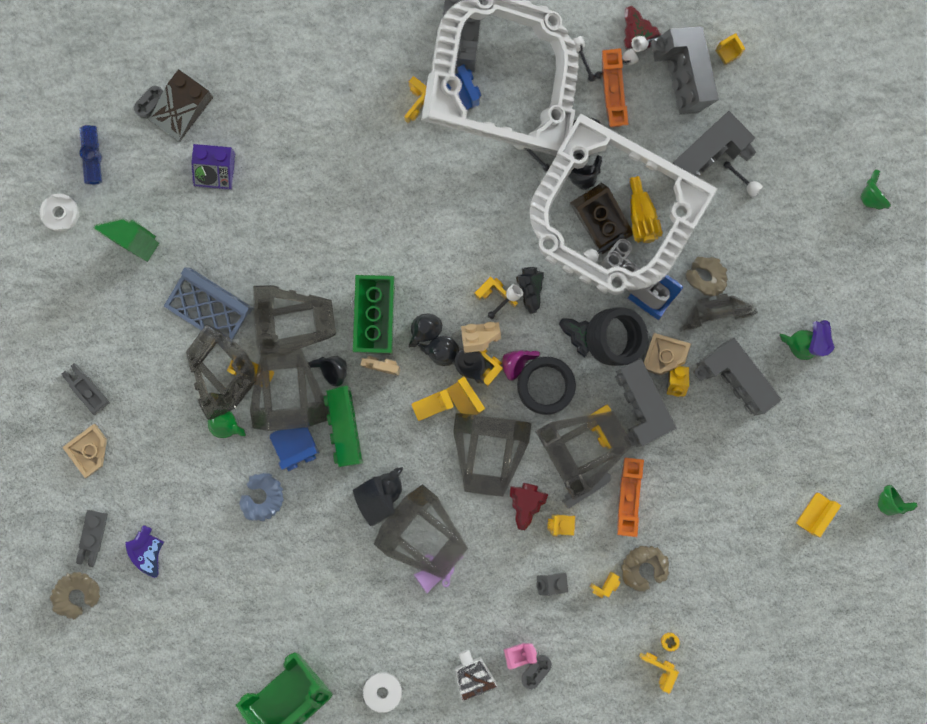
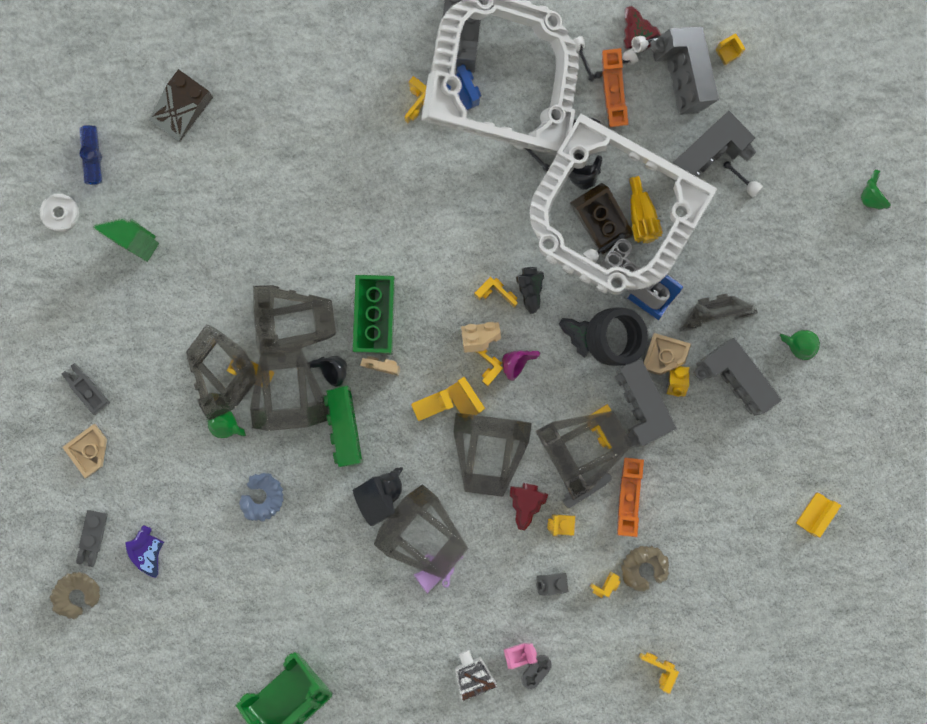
dark grey beam [134,86,163,119] -> none
sand blue fence [164,267,253,347] -> none
dark purple slope [191,144,236,190] -> none
blue bracket [270,420,320,472] -> none
white tile [363,672,402,712] -> none
black hat [409,313,443,348] -> none
black hat [418,336,459,366] -> none
black hat [455,348,486,383] -> none
white hinge [488,284,523,319] -> none
black tyre [517,356,576,415] -> none
yellow bush [661,632,680,652] -> none
dark tan piece [685,256,728,297] -> none
dark purple arm [809,320,835,357] -> none
green hat [877,485,918,516] -> none

